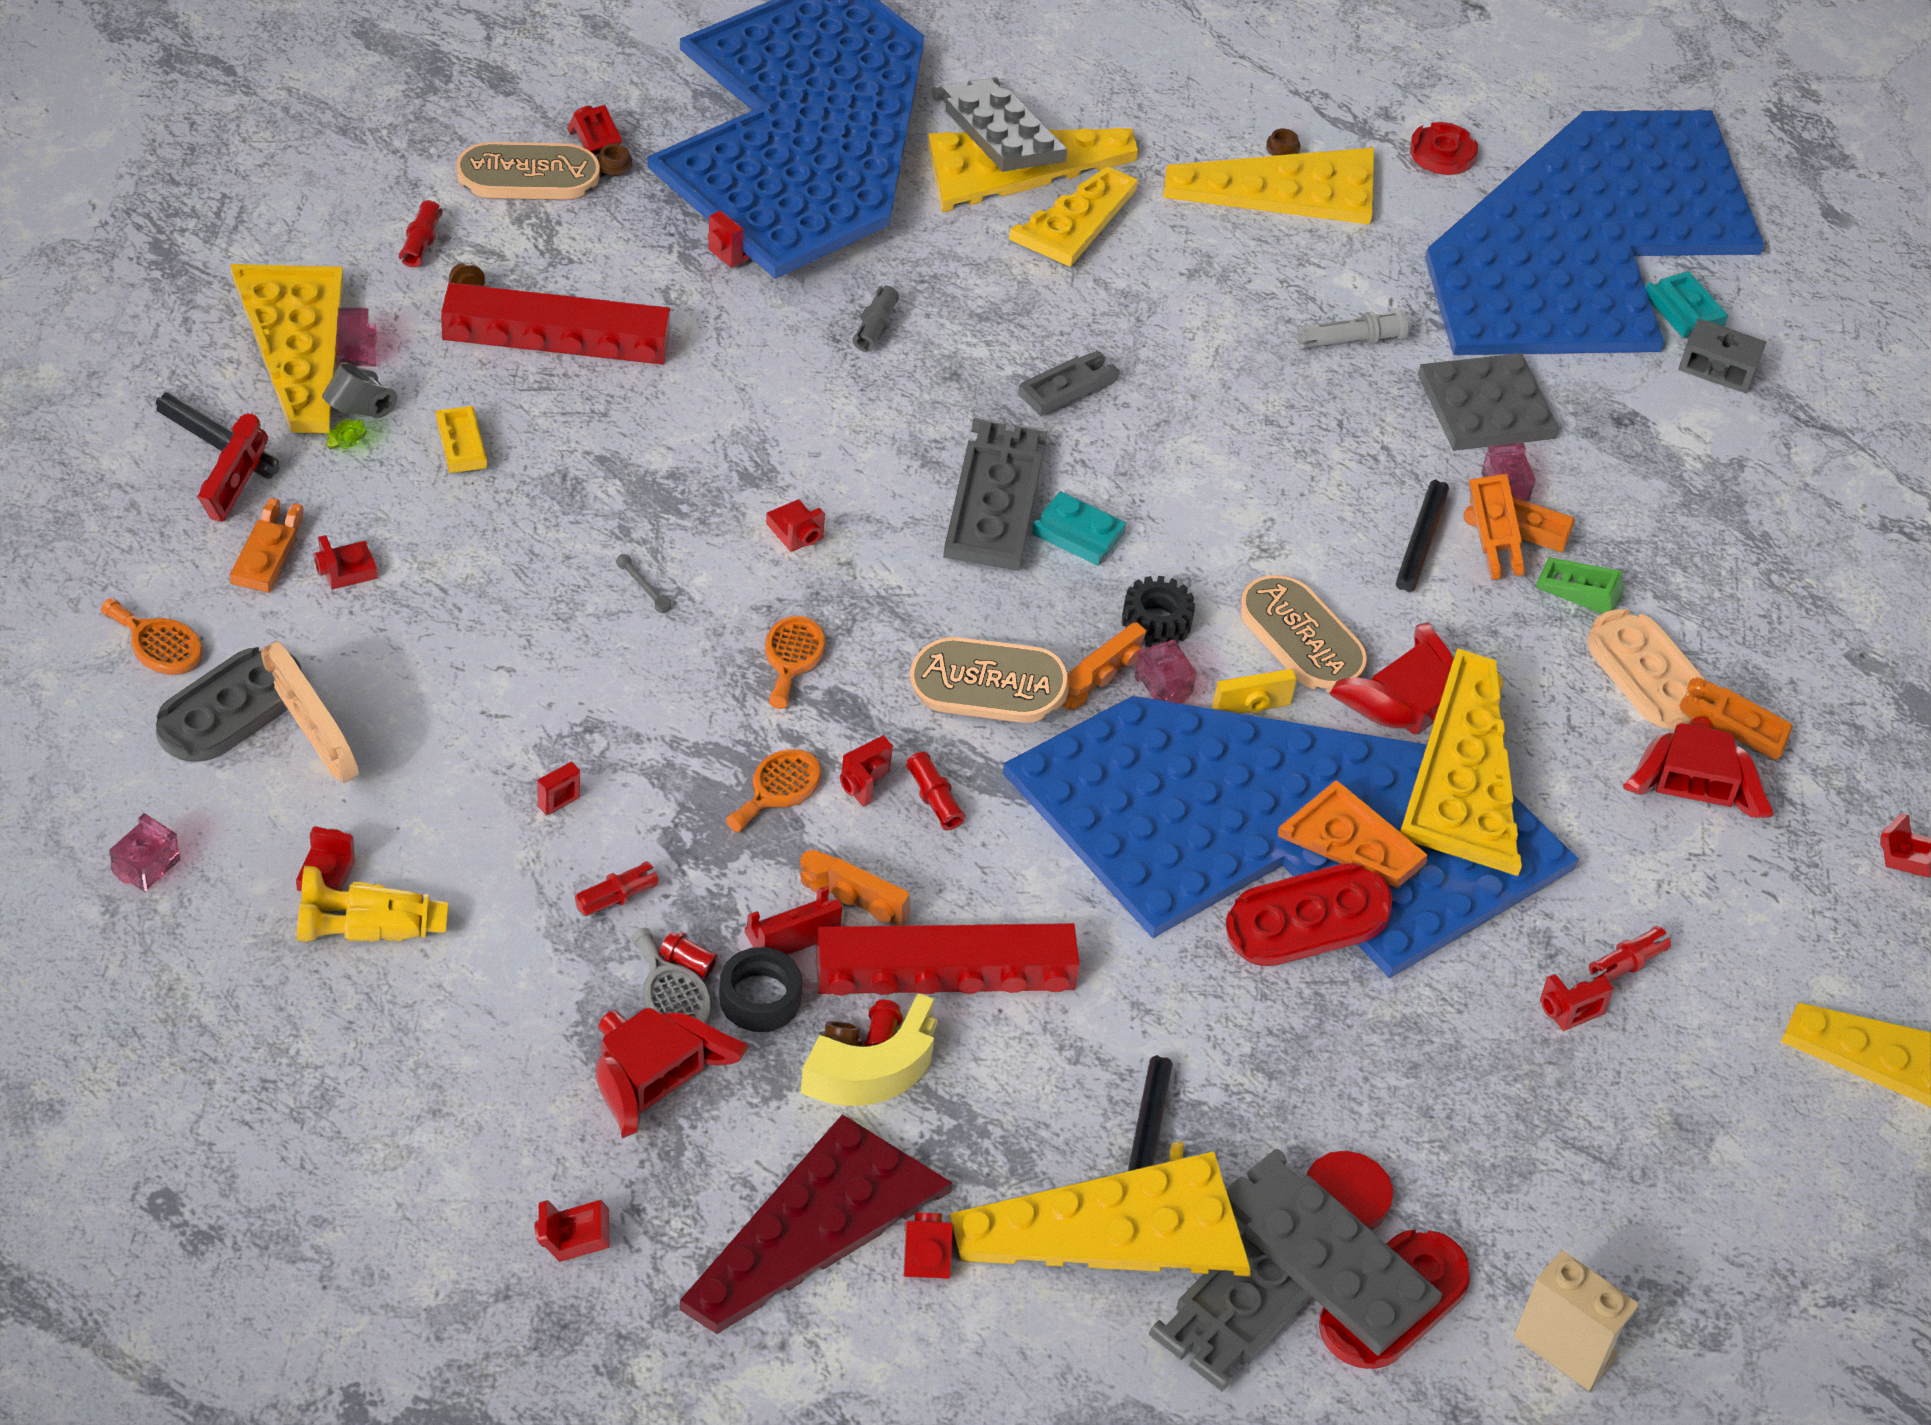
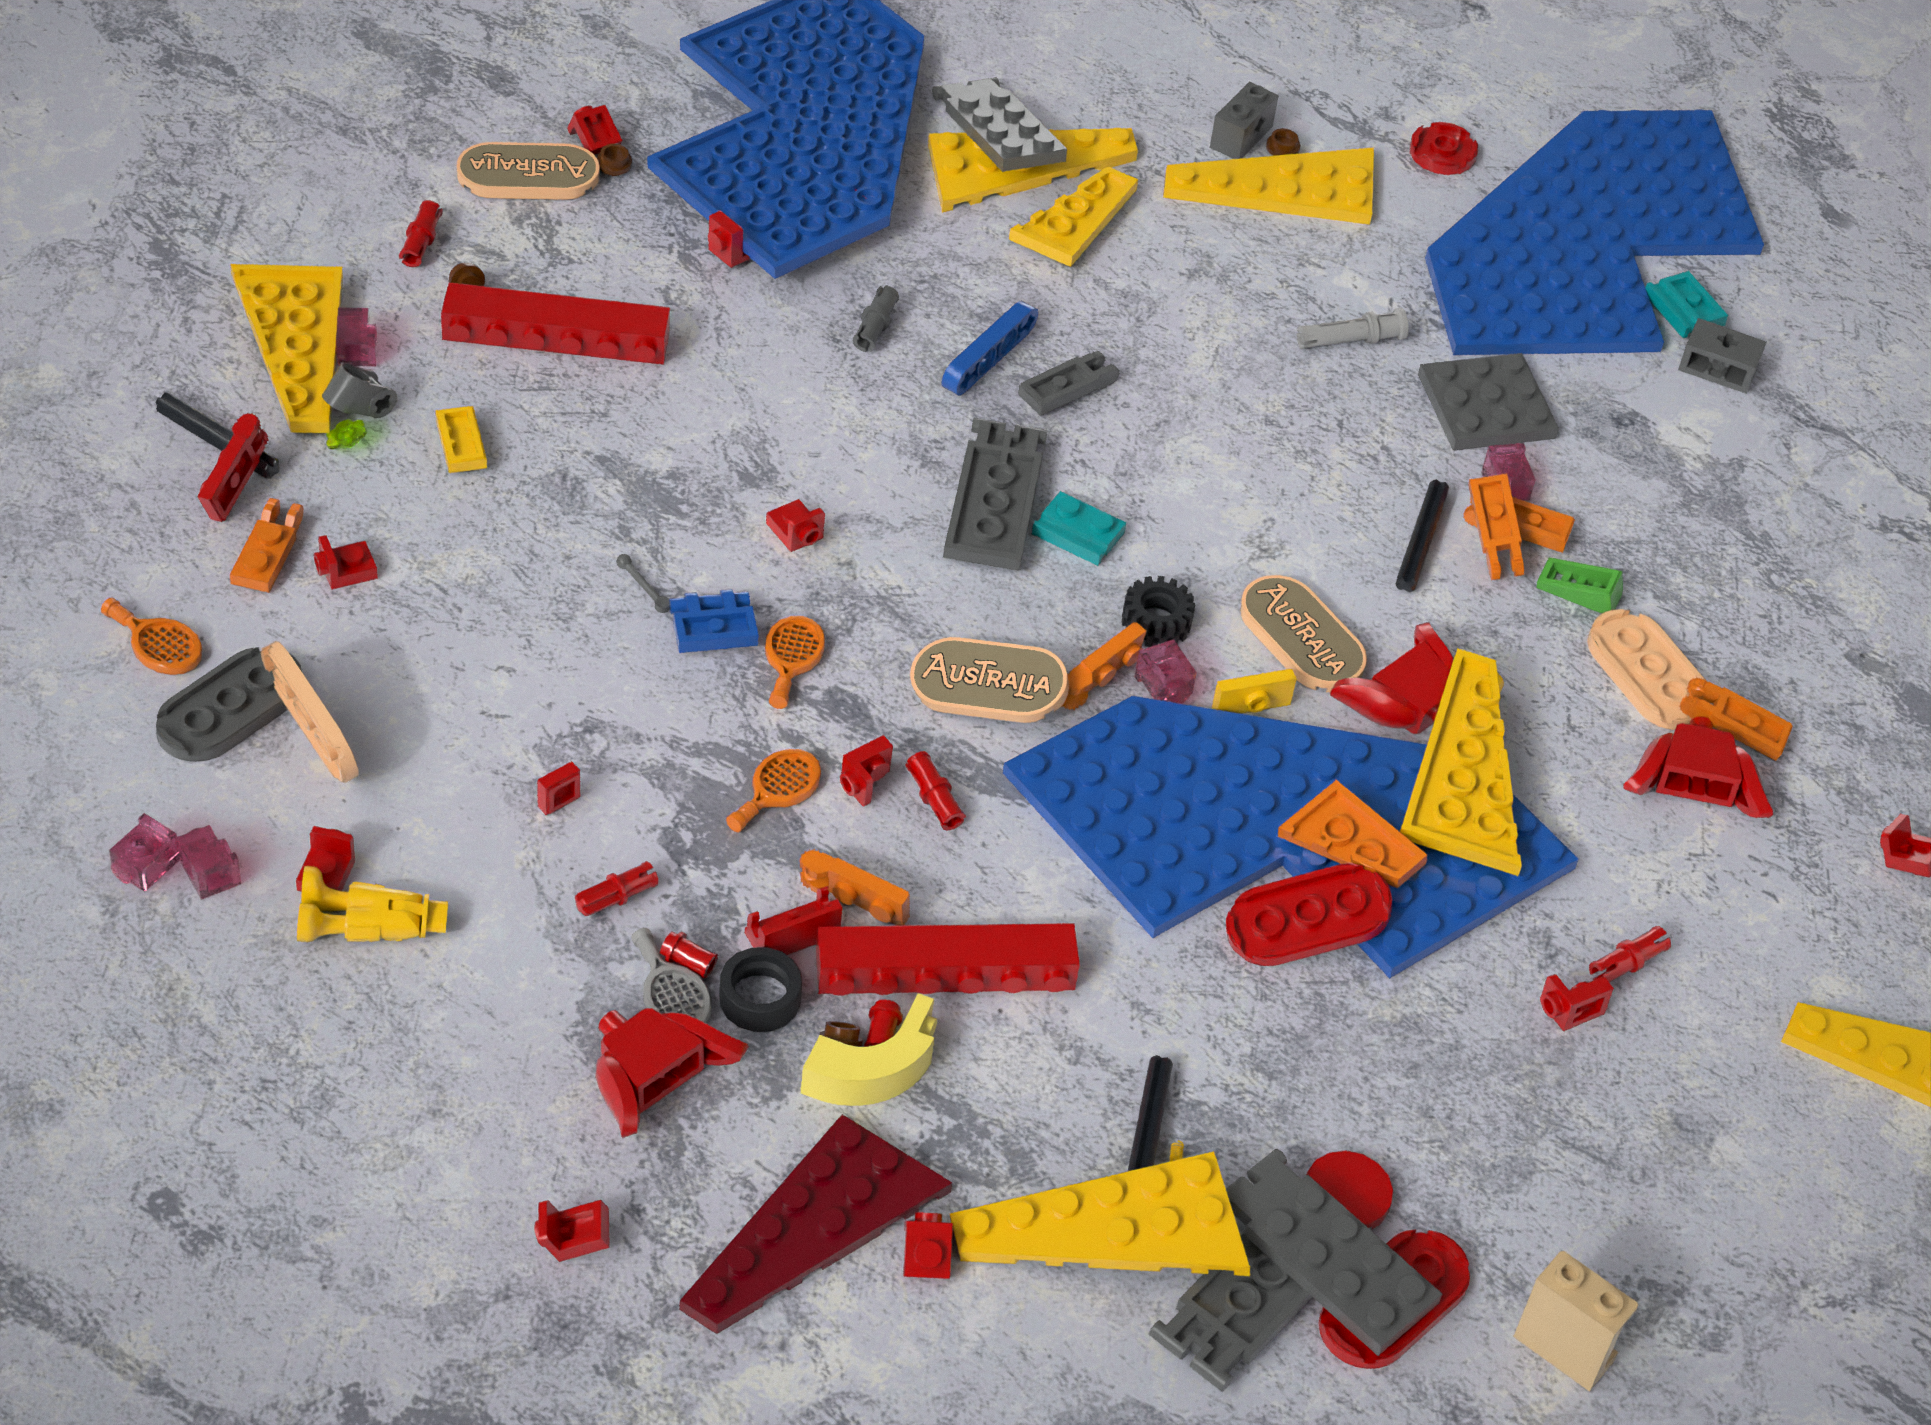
none -> clear pink brick [177,825,241,900]
none -> blue plate [669,589,759,653]
none -> blue beam [941,300,1039,396]
none -> dark grey brick [1209,81,1279,159]

